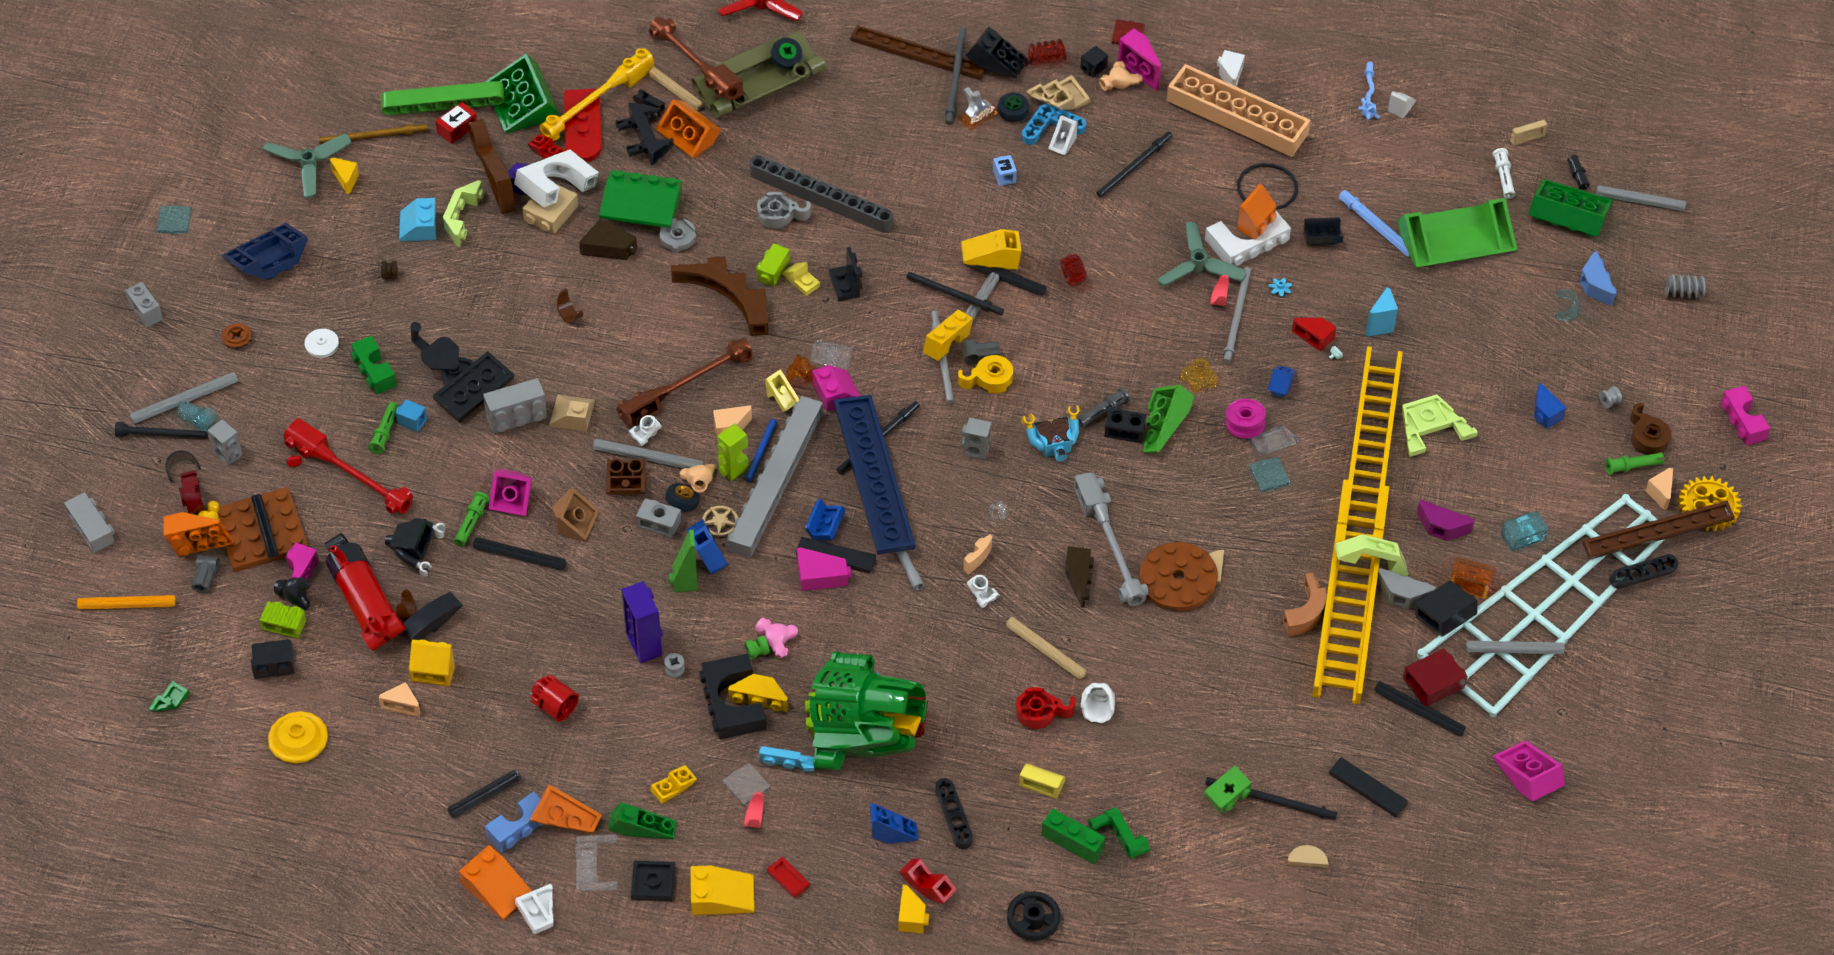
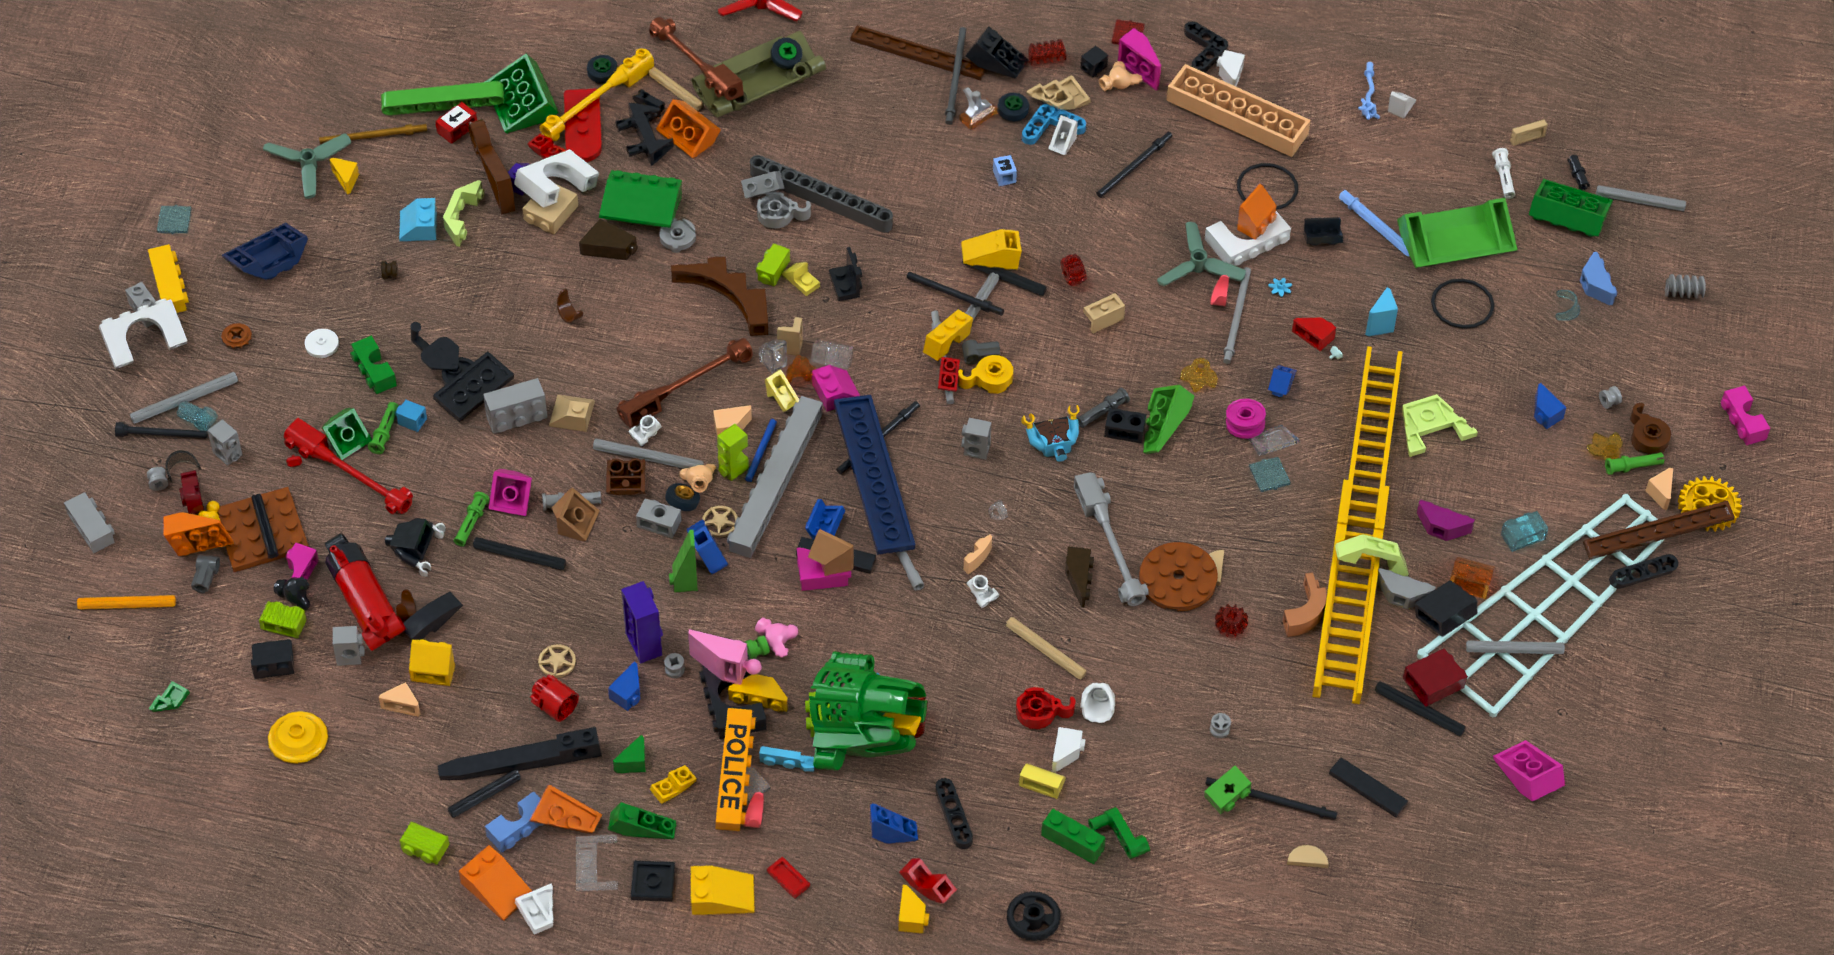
none -> white arch [99,298,187,369]
none -> light grey wheel [147,467,168,491]
none -> yellow brick [148,244,189,313]
none -> green slope [321,408,372,460]
none -> light grey brick [333,626,365,666]
none -> lime brick [400,822,449,865]
none -> black piece [438,727,602,780]
none -> tan wheel [538,645,576,678]
none -> light grey pin [542,491,601,511]
none -> black wheel [587,55,618,84]
none -> blue slope [608,662,640,711]
none -> green slope [613,735,646,773]
none -> bright pink slope [688,629,762,685]
none -> light orange brick [716,708,756,831]
none -> light grey brick [741,171,785,198]
none -> clear slope [759,339,787,374]
none -> tan panel [777,317,803,356]
none -> medium nougat slope [808,529,854,576]
none -> red slope [938,357,960,392]
none -> white slope [1052,727,1086,772]
none -> tan panel [1083,293,1125,333]
none -> black beam [1184,21,1228,73]
none -> light grey wheel [1210,713,1231,738]
none -> clear red gear [1215,604,1248,637]
none -> black piece [1431,278,1495,329]
none -> clear yellow plate [1586,432,1623,460]

